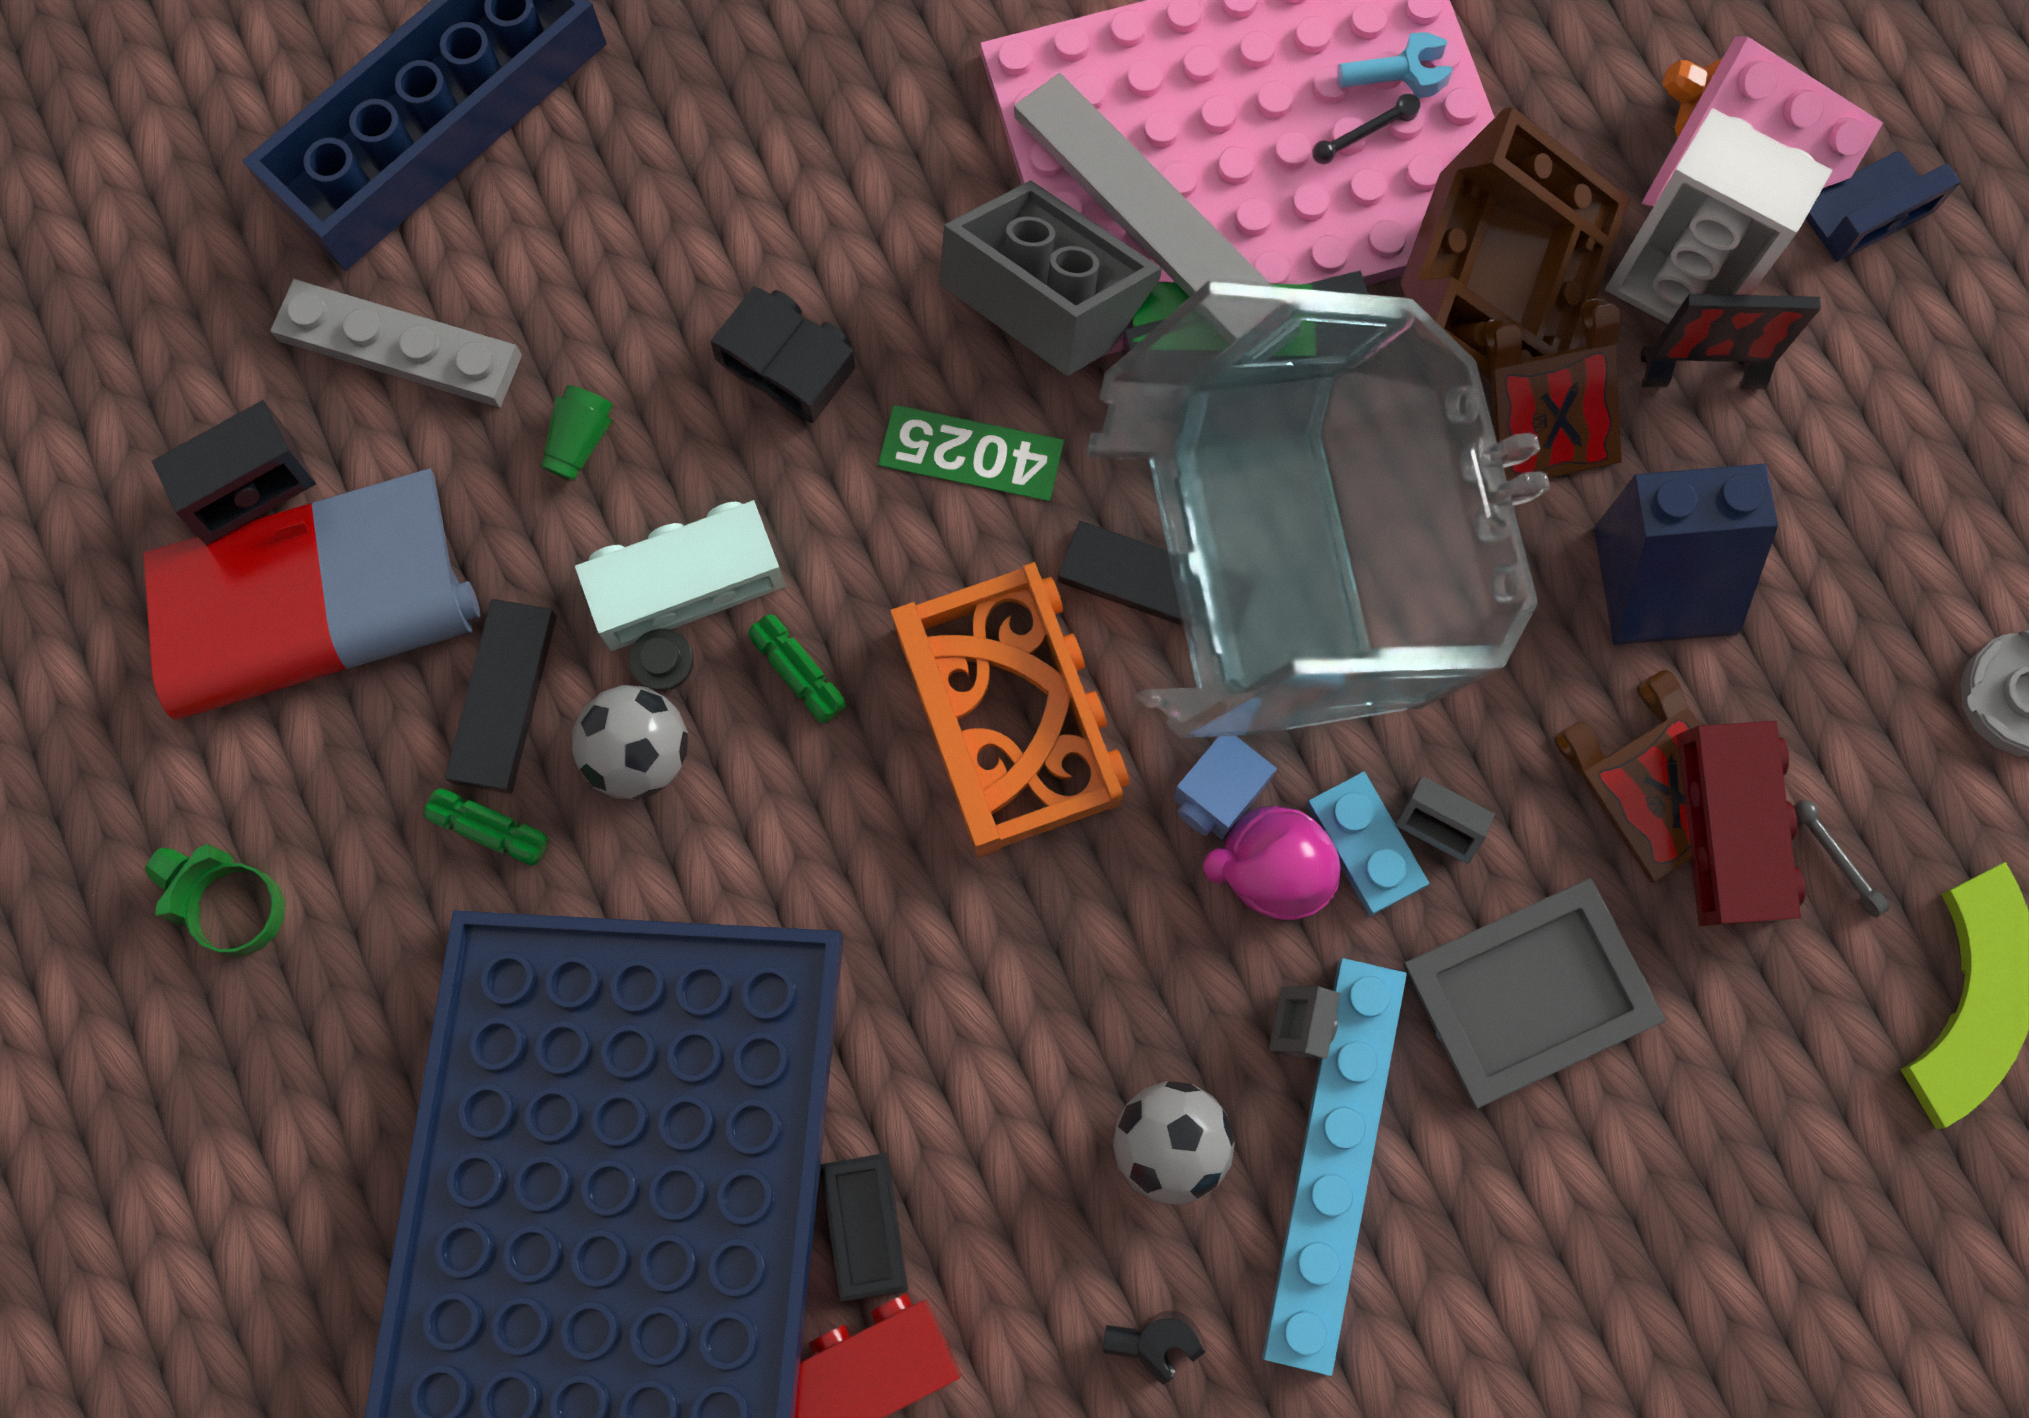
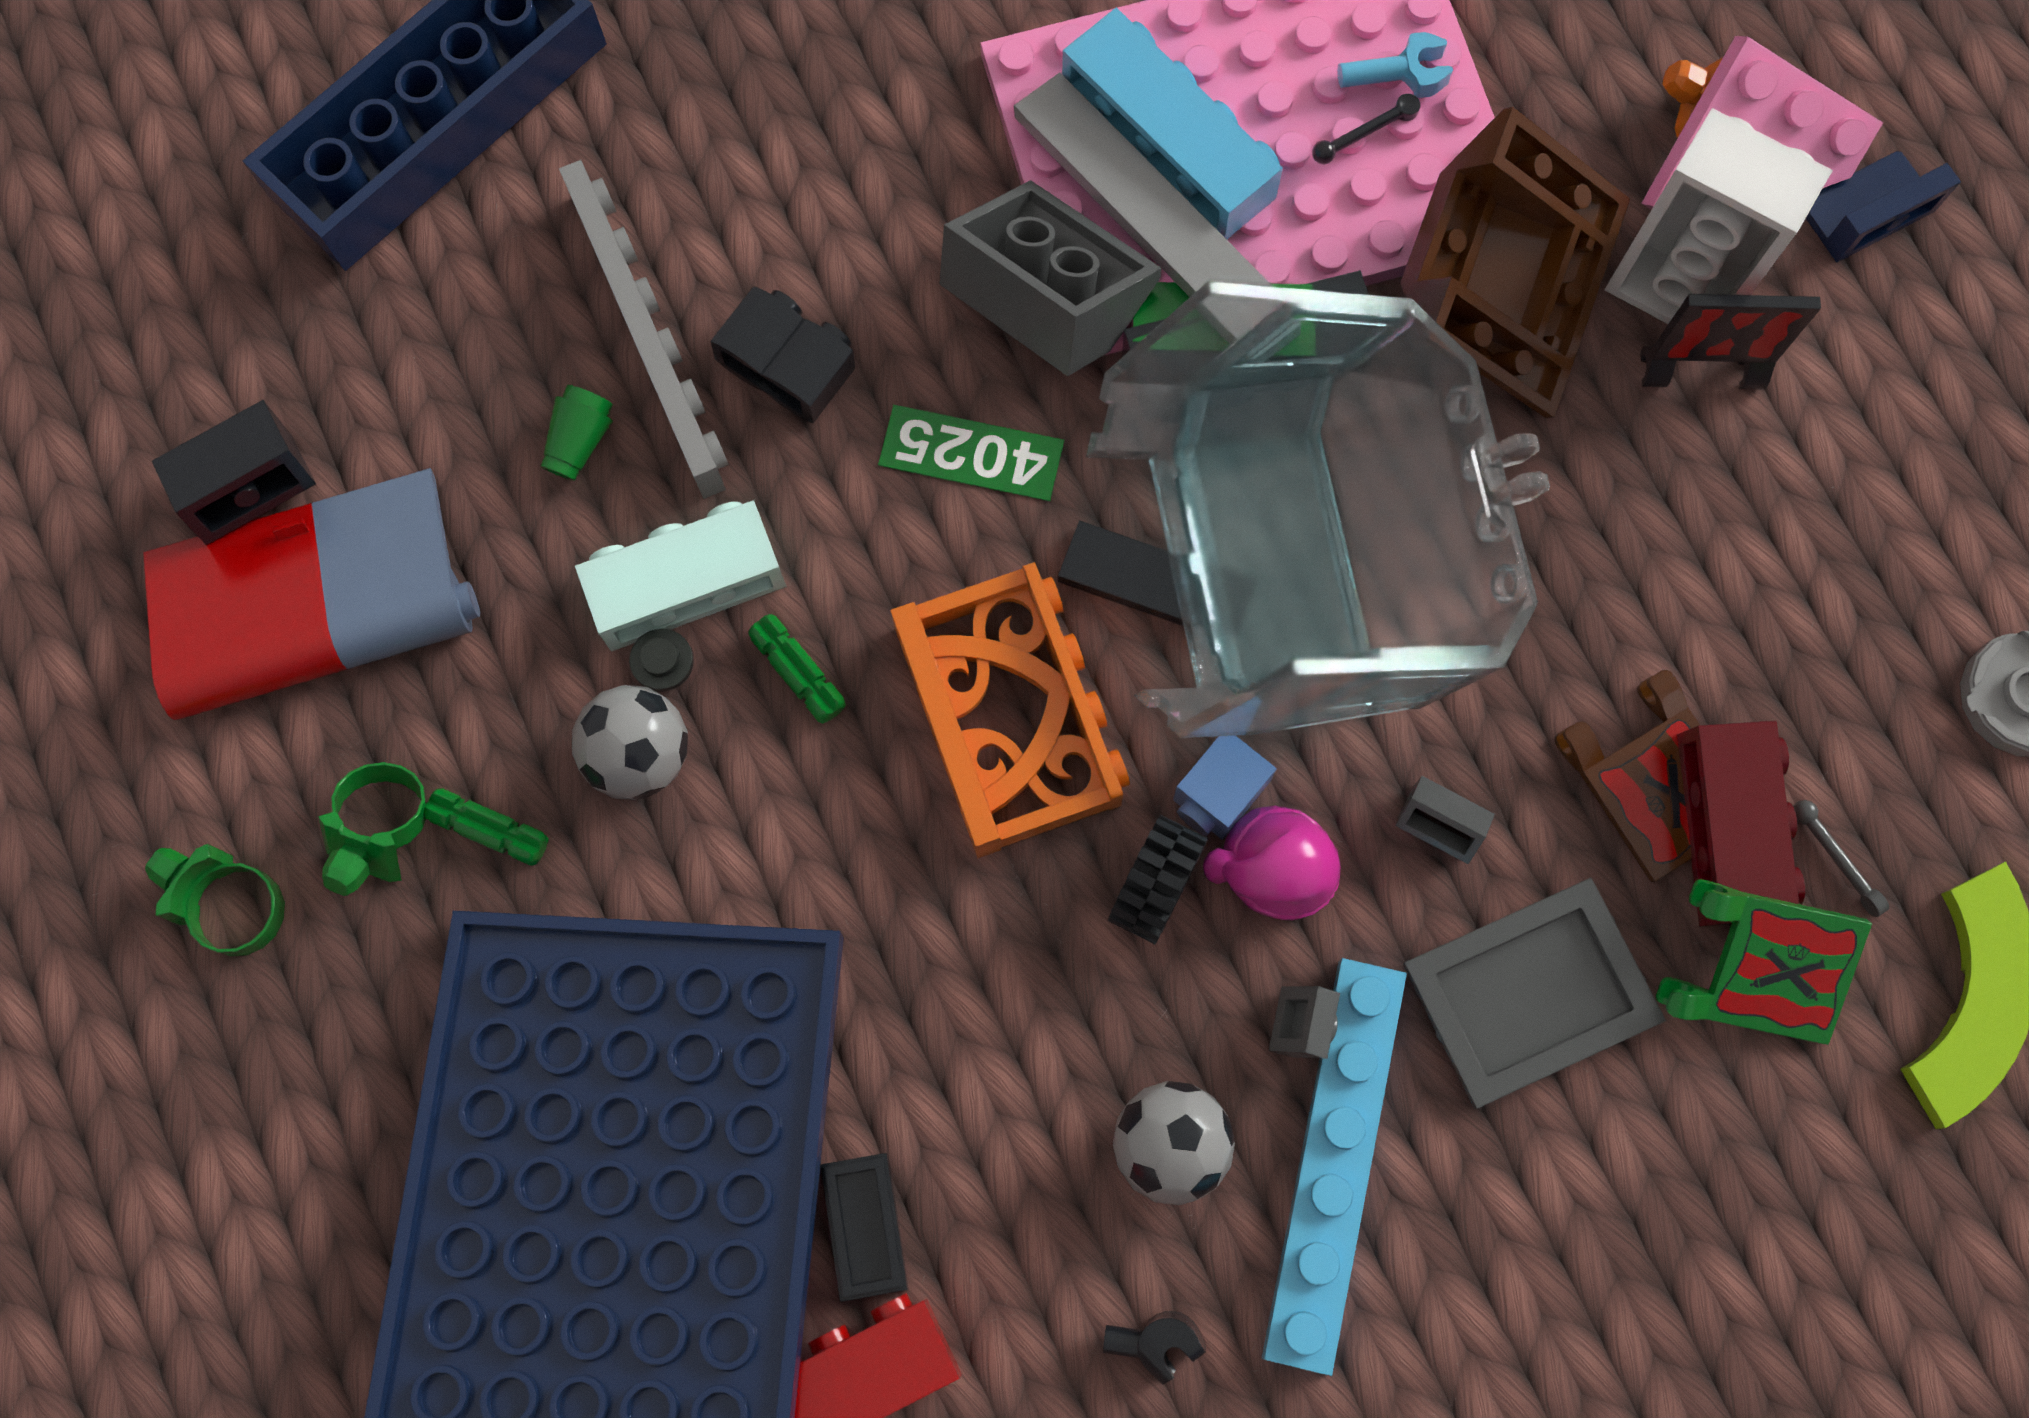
light grey plate [270,279,522,408] -> none
black tile [445,598,557,794] -> none
medium azure plate [1305,771,1430,917] -> none
reddish brown flag [1483,298,1622,487] -> none
dark blue slope [1594,463,1778,645] -> none
none -> green piece [318,762,426,896]
none -> light grey plate [559,160,729,499]
none -> medium azure brick [1062,7,1283,239]
none -> black tyre [1108,815,1208,945]
none -> flag [1656,879,1872,1045]

